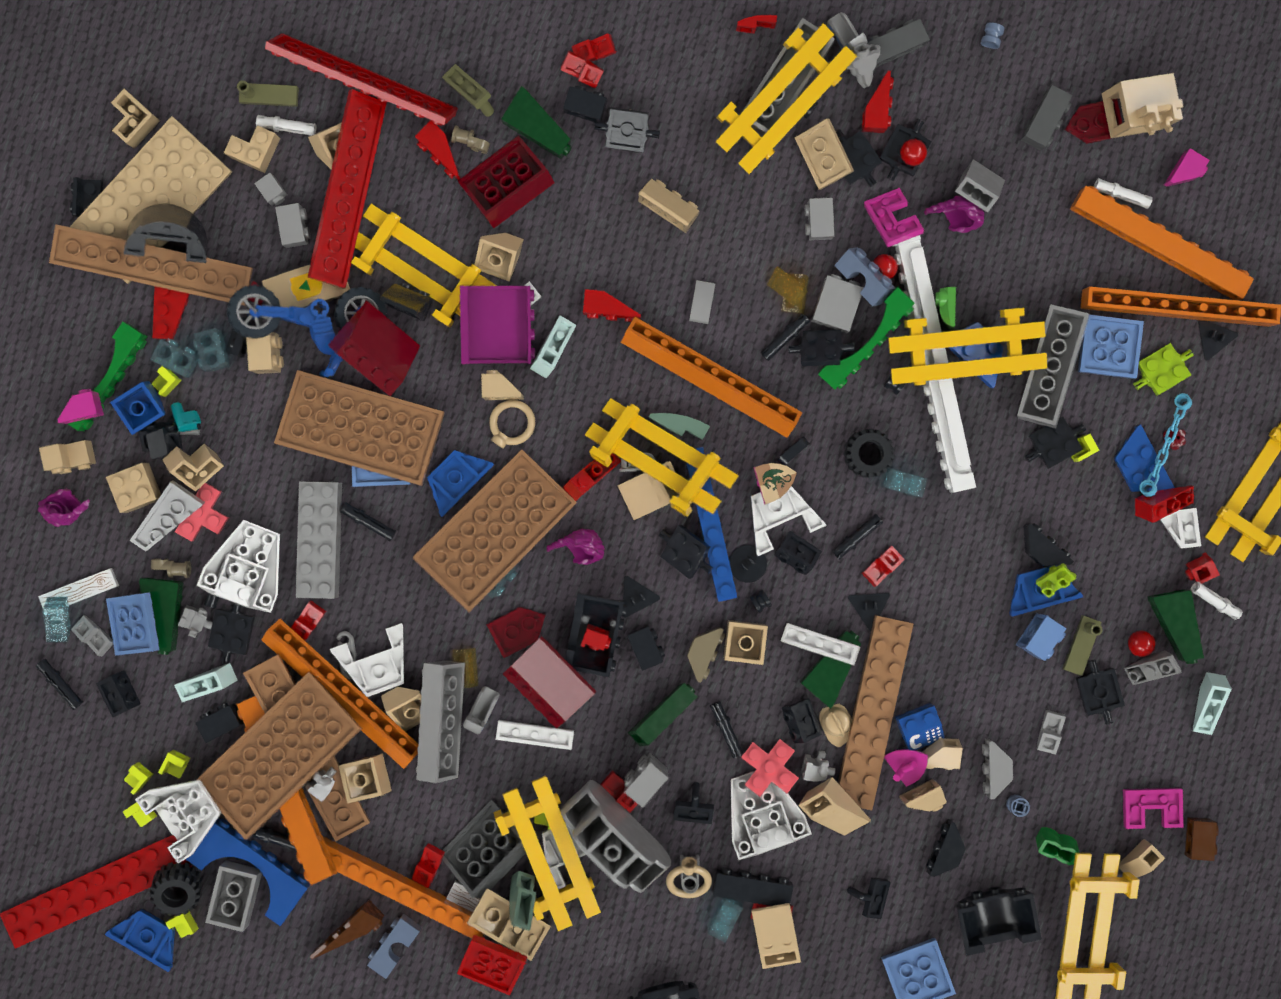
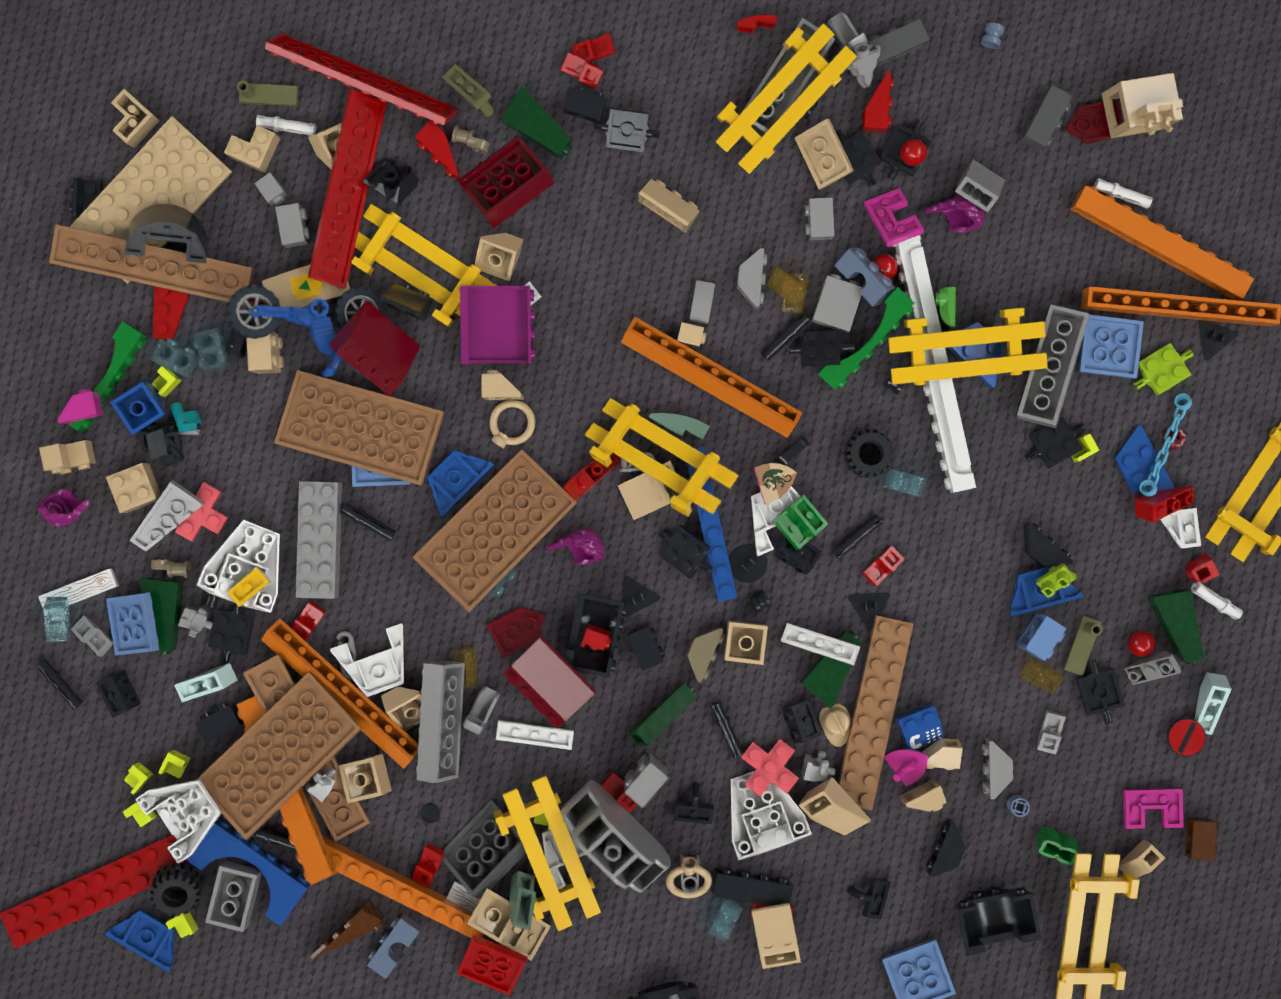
tan brick [162,444,224,491] -> none
light aqua slope [530,316,576,378] -> none
red slope [583,289,641,322] -> none
dark pink slope [1164,148,1210,187] -> none
none -> yellow plate [227,567,271,607]
none -> black slope [363,157,419,206]
none -> black piece [420,804,440,824]
none -> tan brick [677,323,707,348]
none -> light grey slope [737,248,767,309]
none -> green slope [772,495,828,550]
none -> clear yellow slope [1019,656,1063,694]
none -> red piece [1167,718,1206,757]

